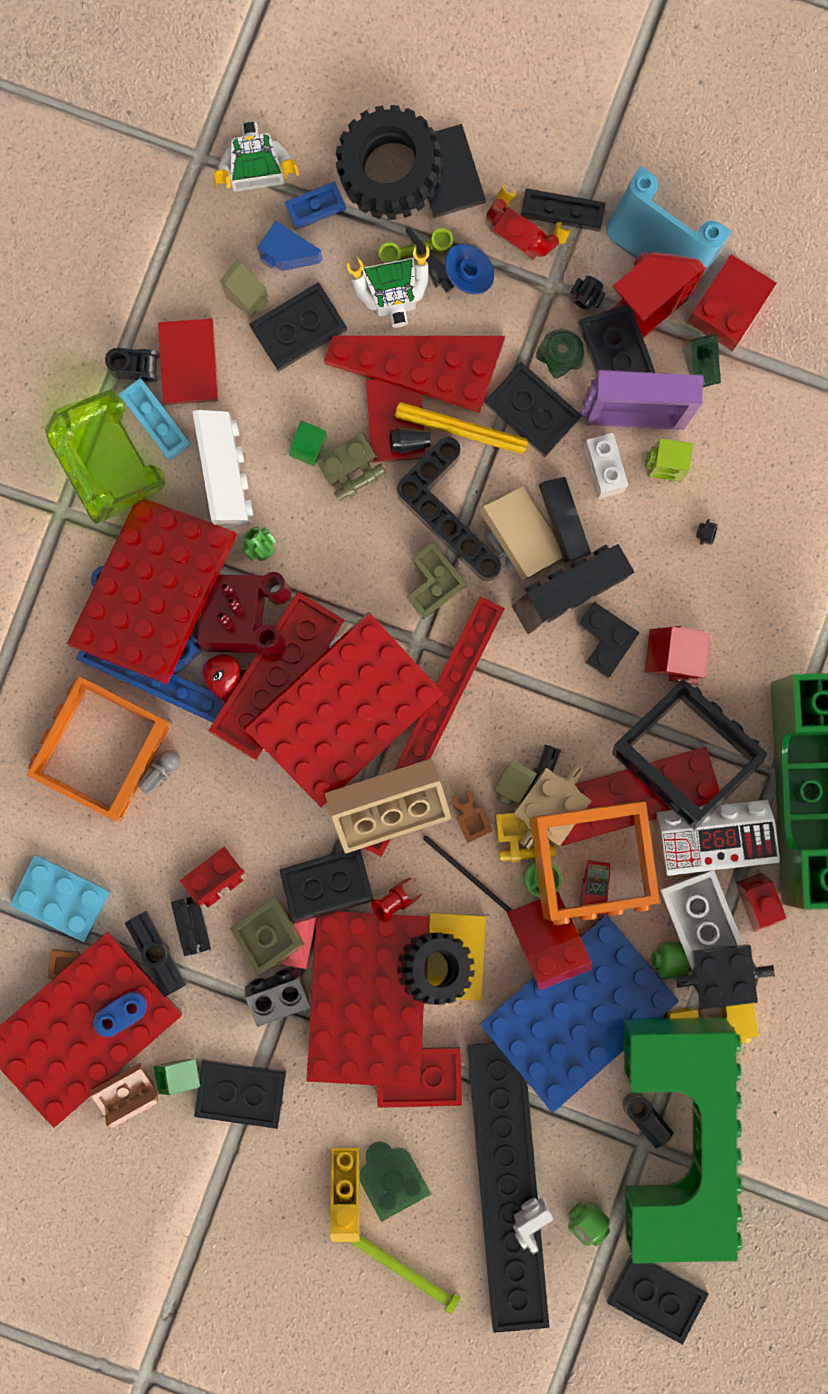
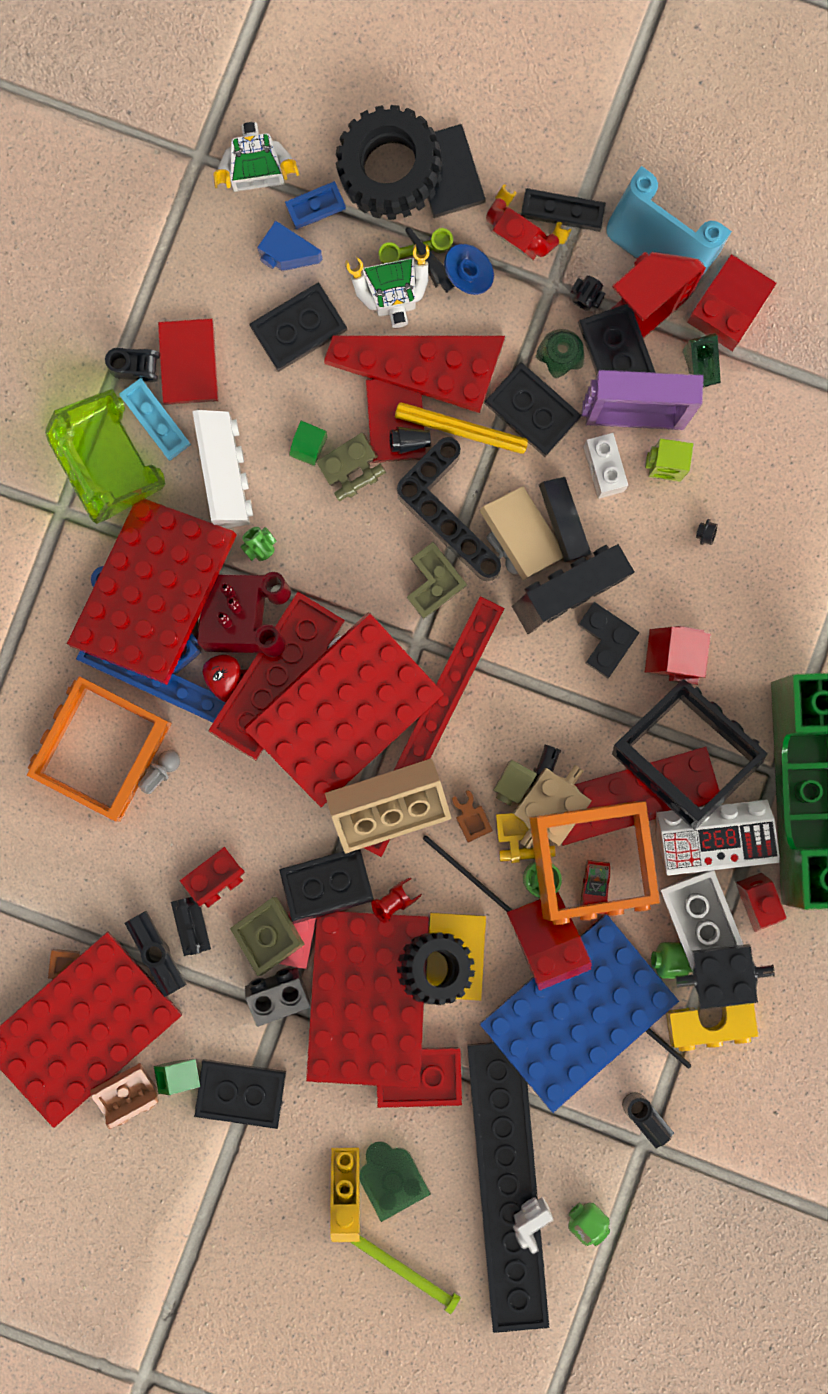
medium azure plate [9,855,111,942] -> none
blue plate [93,991,147,1037] -> none
olive slope [220,259,268,317] -> none
black tile [606,1255,709,1345] -> none
green arch [623,1017,742,1263] -> none

